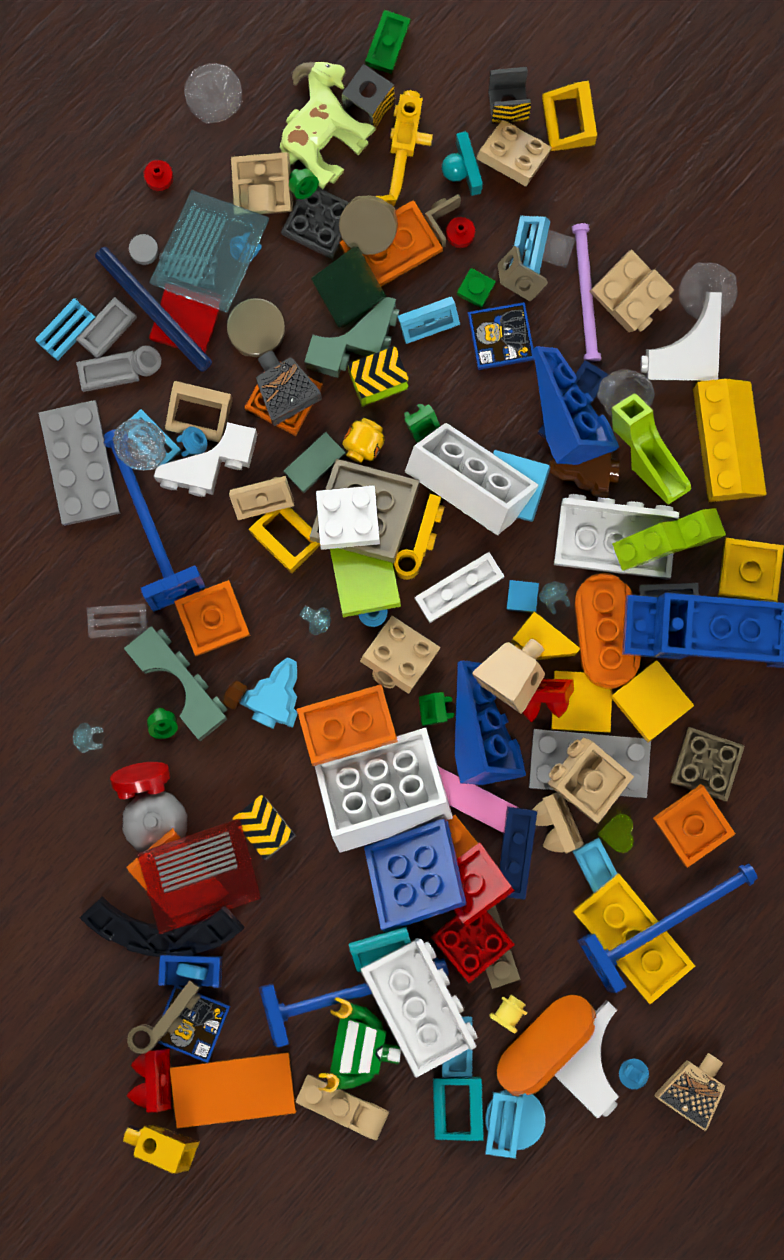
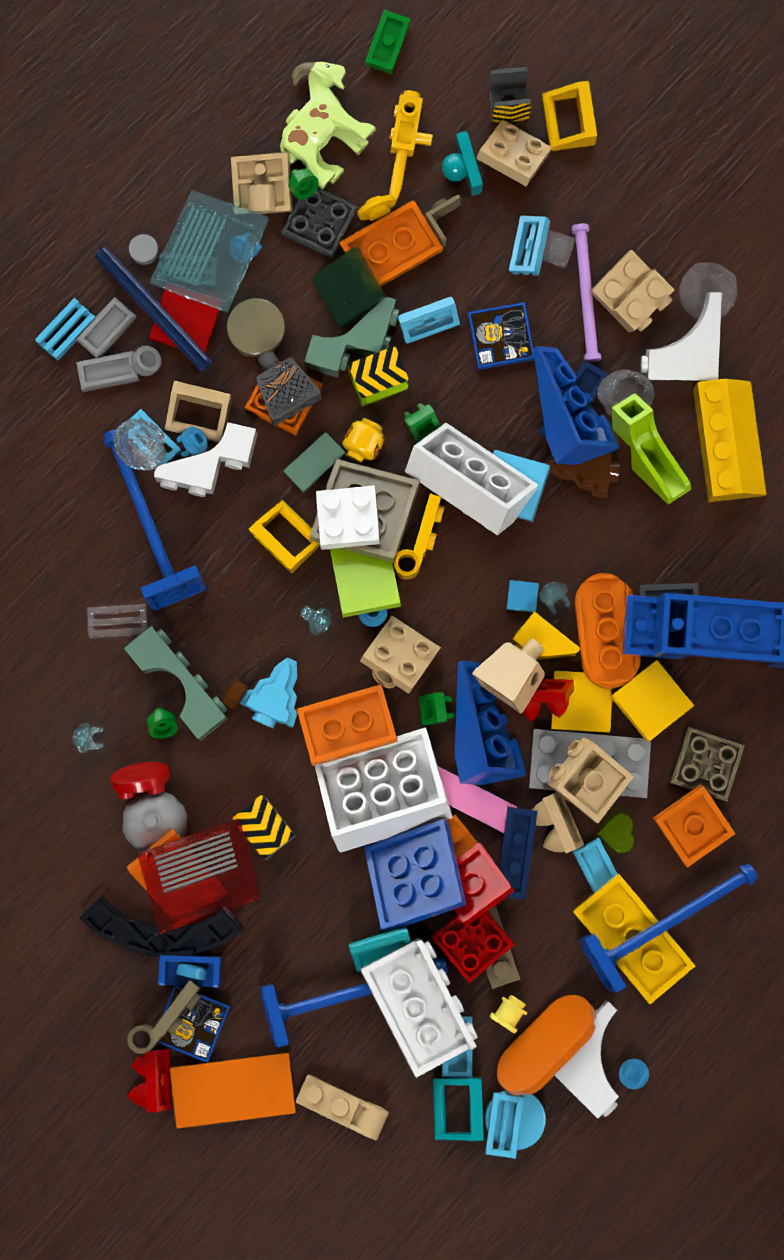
light grey plate [39,400,120,526] -> none
yellow torso [123,1125,199,1174] -> none
red tile [144,160,173,191] -> none
orange plate [174,580,250,656] -> none
clear tile [185,64,242,123] -> none
tan tile [229,476,294,520] -> none
torso [319,997,401,1092] -> none
dark tan tile [339,195,398,255] -> none
dark grey piece [342,64,395,128] -> none
white plate [414,552,505,623] -> none
red tile [446,217,475,248] -> none
green plate [457,268,496,309] -> none
dark tan bracket [497,246,548,301] -> none
white bracket [554,494,679,580] -> none
lime arch [612,508,726,571] -> none
torso [654,1053,725,1131] -> none
yellow tile [718,538,784,602] -> none

